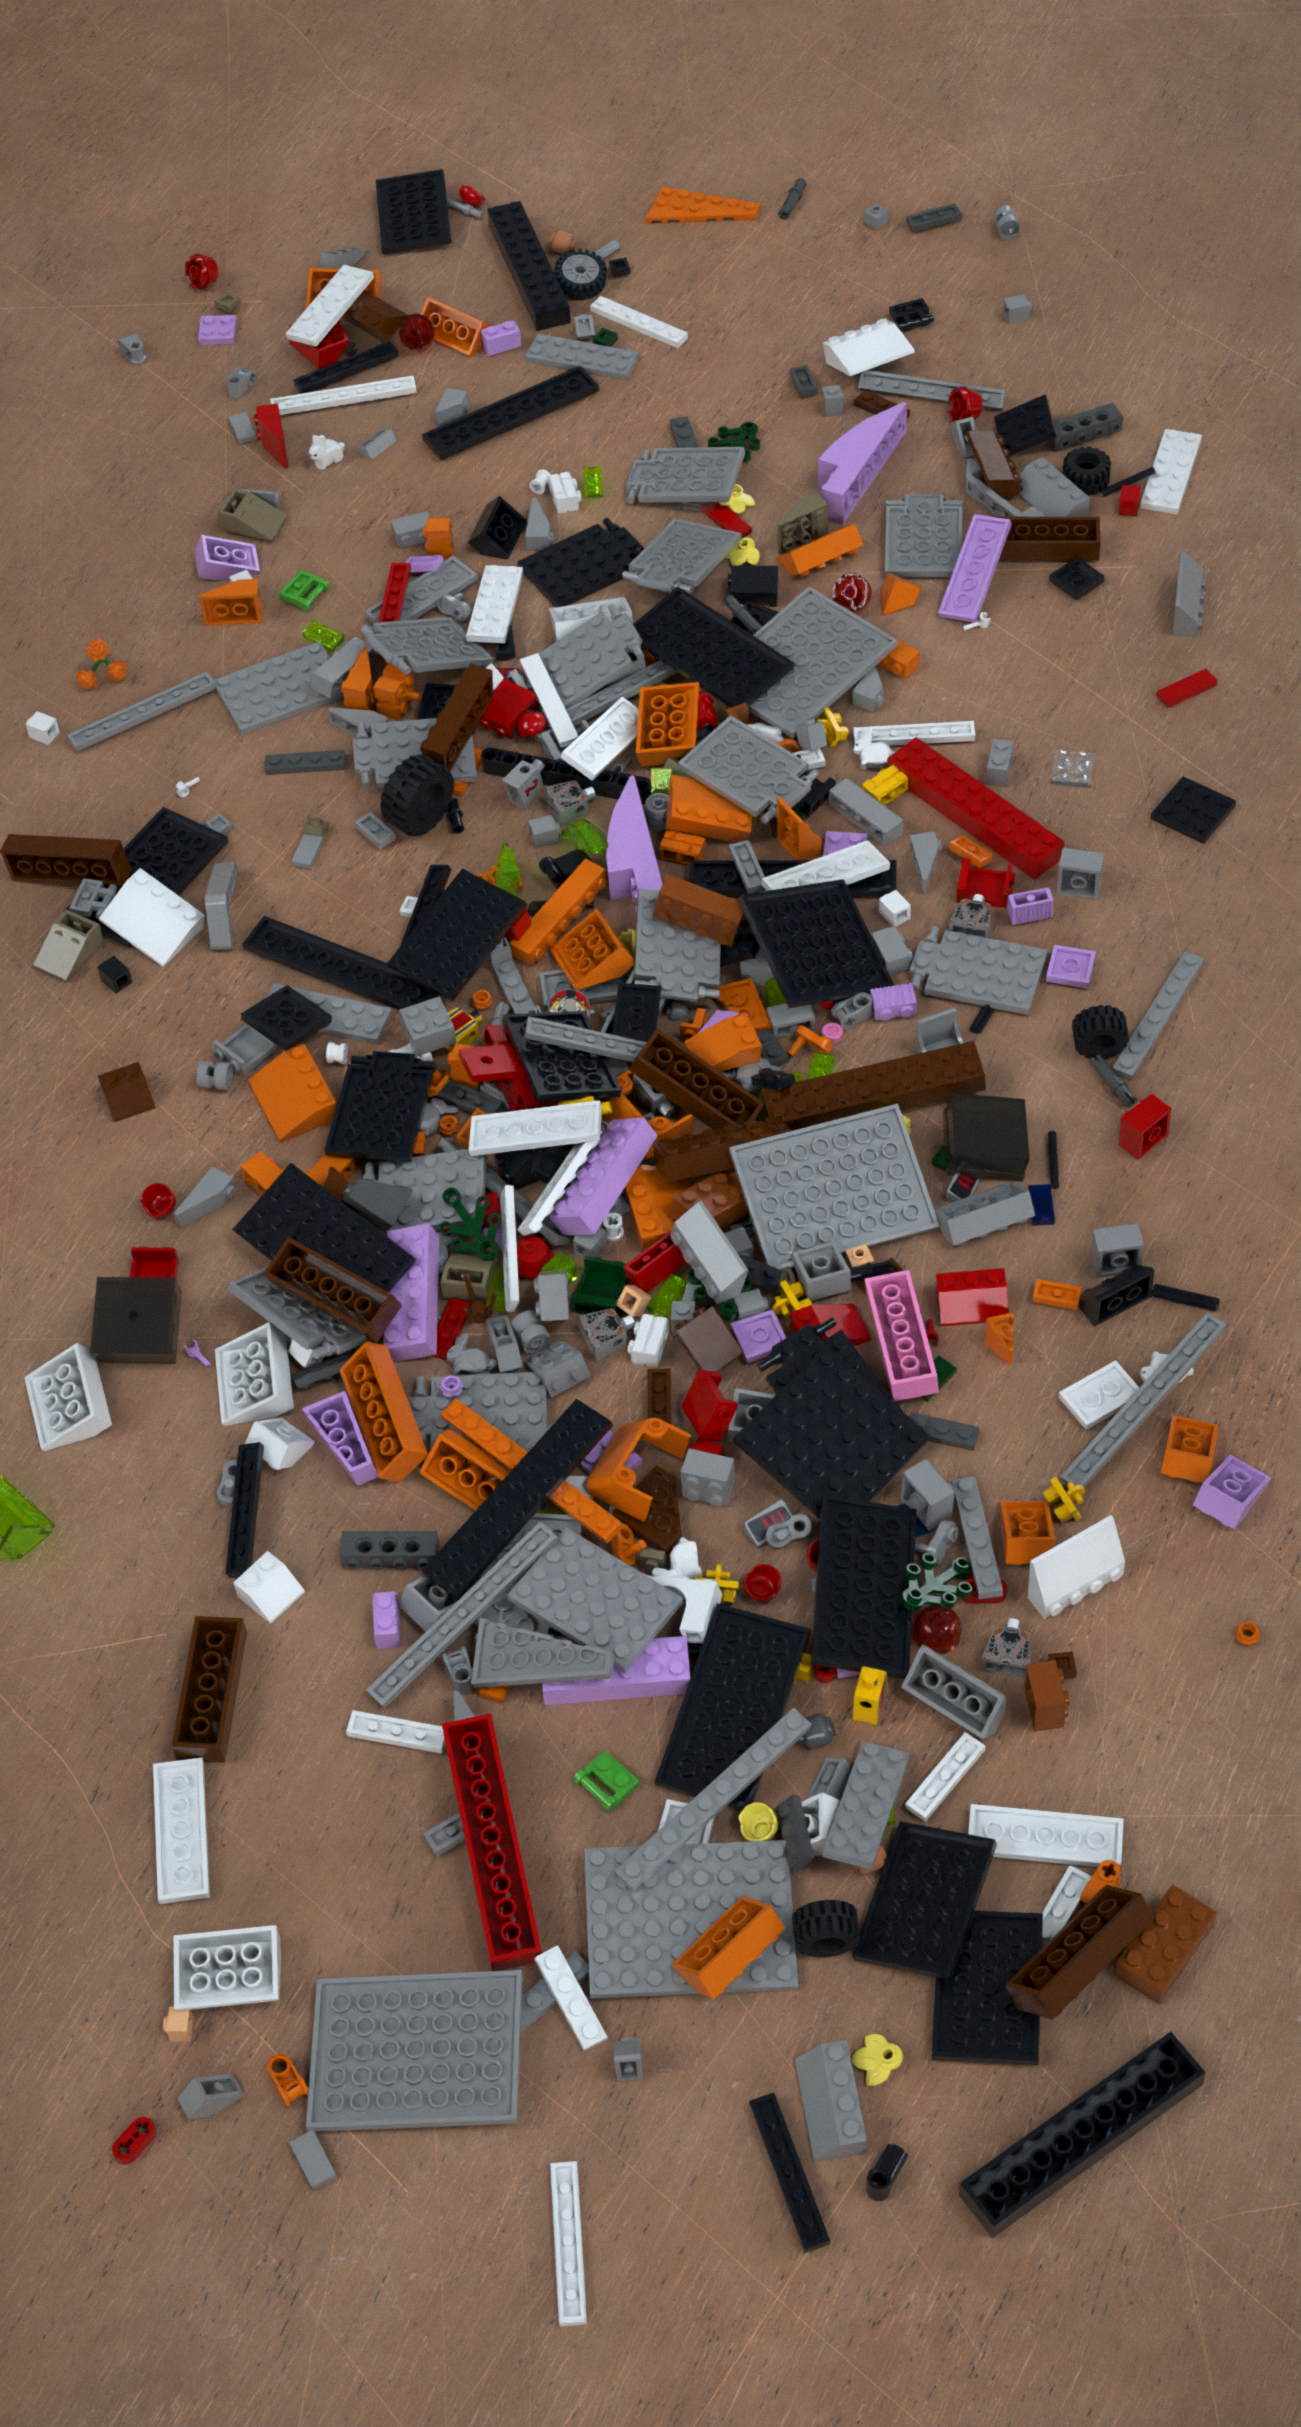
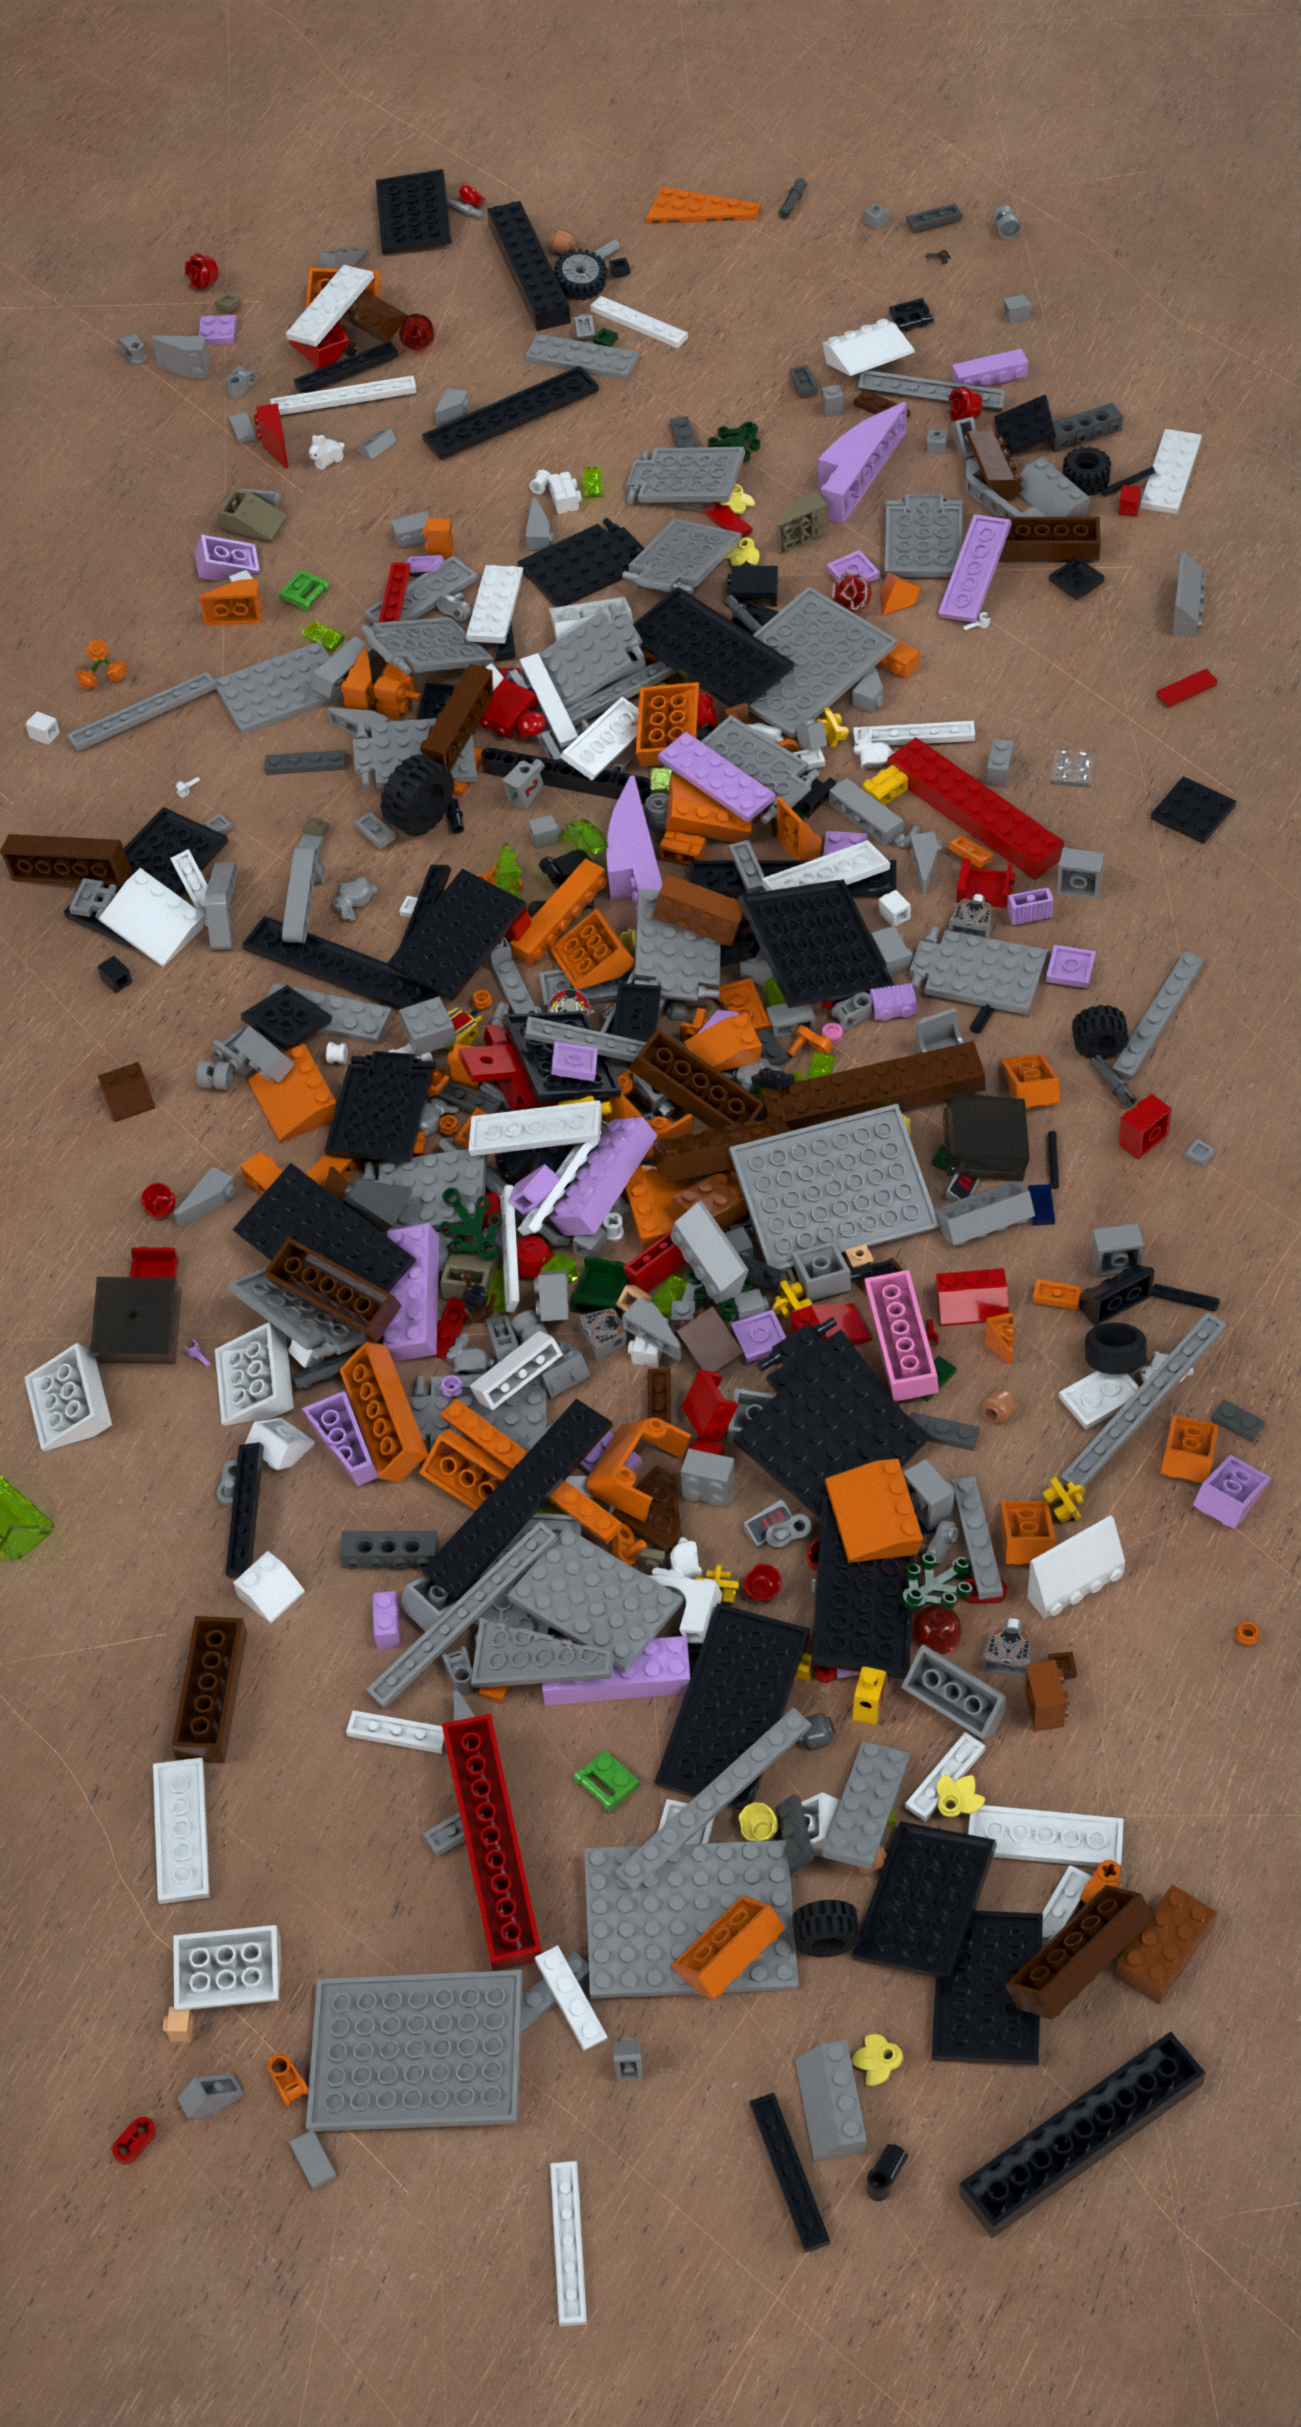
dark tan slope [33,909,104,982] -> none
orange slope [415,297,493,357] -> none
black slope [468,496,527,560] -> none
lavender brick [481,320,522,356] -> none
light grey torso [545,781,596,826] -> none
orange slope [776,523,864,577] -> none
light grey slope [807,1757,853,1800] -> none
none -> light grey slope [152,335,211,379]
none -> white plate [170,849,208,927]
none -> light grey brick [233,1026,295,1083]
none -> light grey beam [282,847,325,943]
none -> light grey animal [333,877,377,921]
none -> black gear [461,1283,489,1313]
none -> white brick [470,1331,563,1410]
none -> lavender slope [508,1164,560,1215]
none -> lavender plate [551,1042,598,1081]
none -> light grey slope [622,1297,682,1361]
none -> lavender plate [658,732,776,823]
none -> orange slope [825,1459,923,1563]
none -> lavender plate [827,550,880,592]
none -> light grey arm [894,826,921,848]
none -> clear smoke hand [925,250,951,264]
none -> light grey plate [927,430,947,455]
none -> light yellow plate [937,1774,985,1818]
none -> lavender brick [951,349,1029,387]
none -> nougat head [982,1389,1016,1423]
none -> orange slope [1000,1053,1060,1109]
none -> black tyre [1085,1323,1147,1375]
none -> light grey tile [1184,1139,1216,1168]
none -> dark grey plate [1211,1400,1265,1443]

